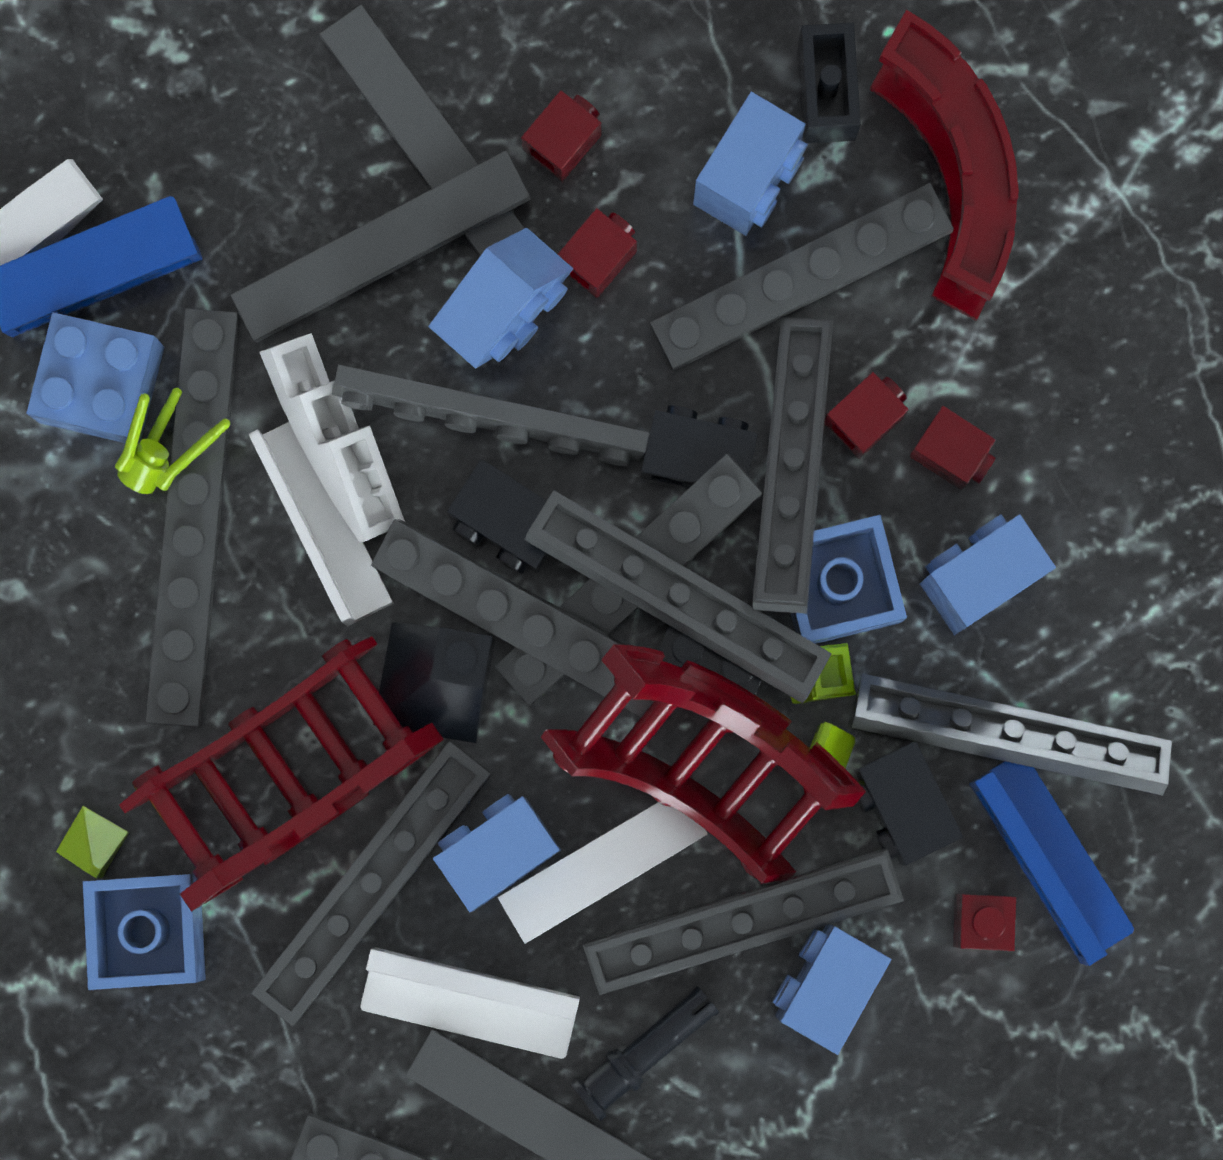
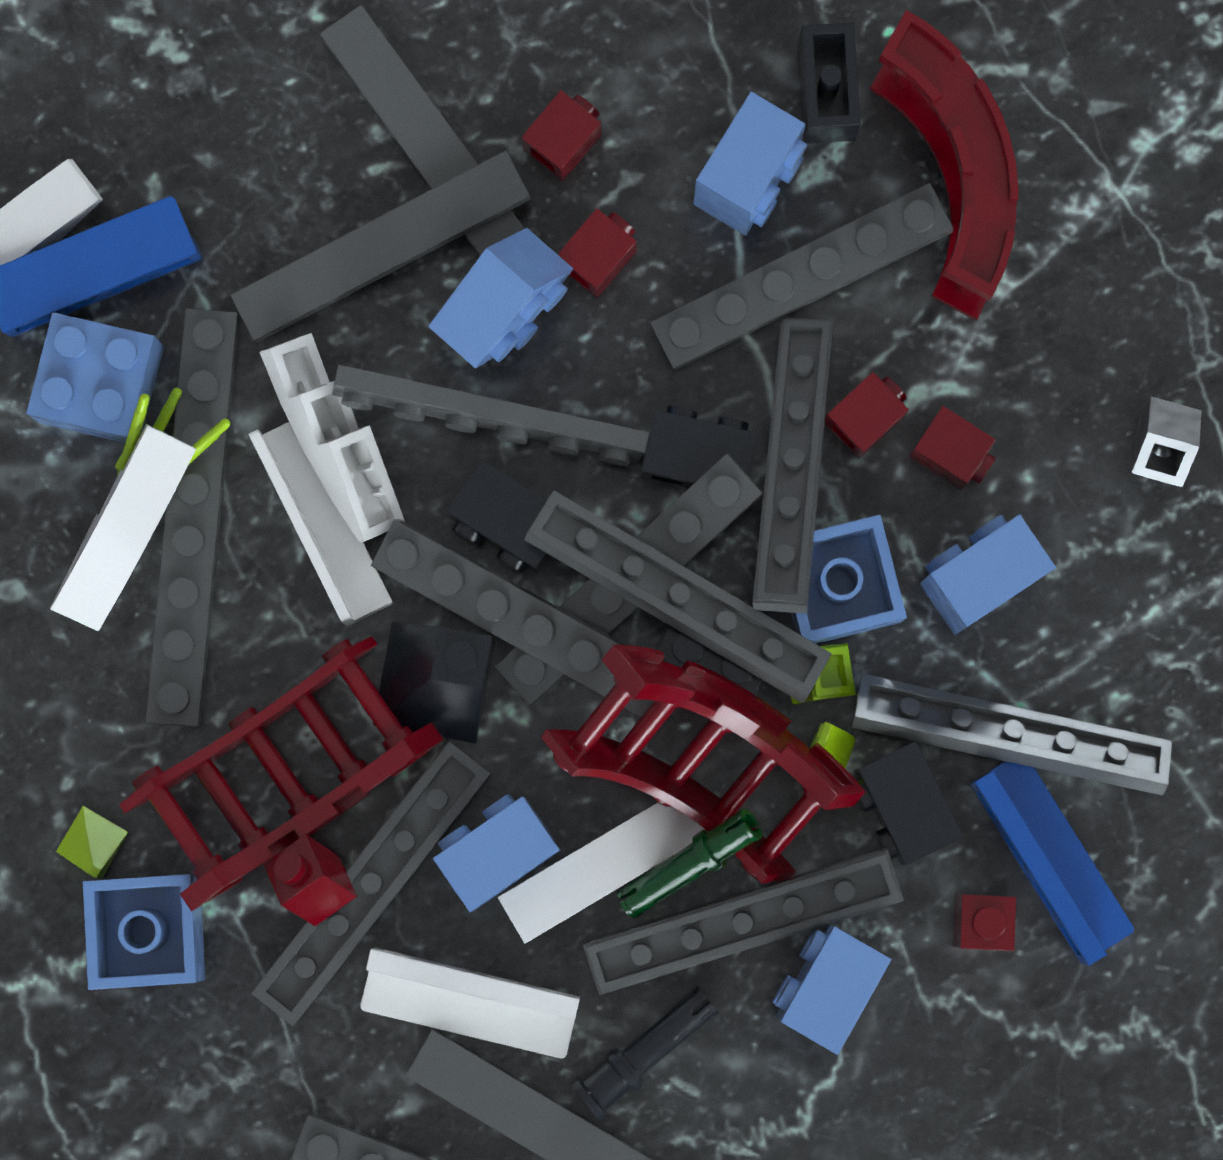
none -> white slope [50,424,196,631]
none -> dark red brick [263,834,357,926]
none -> dark green pin [617,809,763,918]
none -> flat silver brick [1131,396,1202,487]

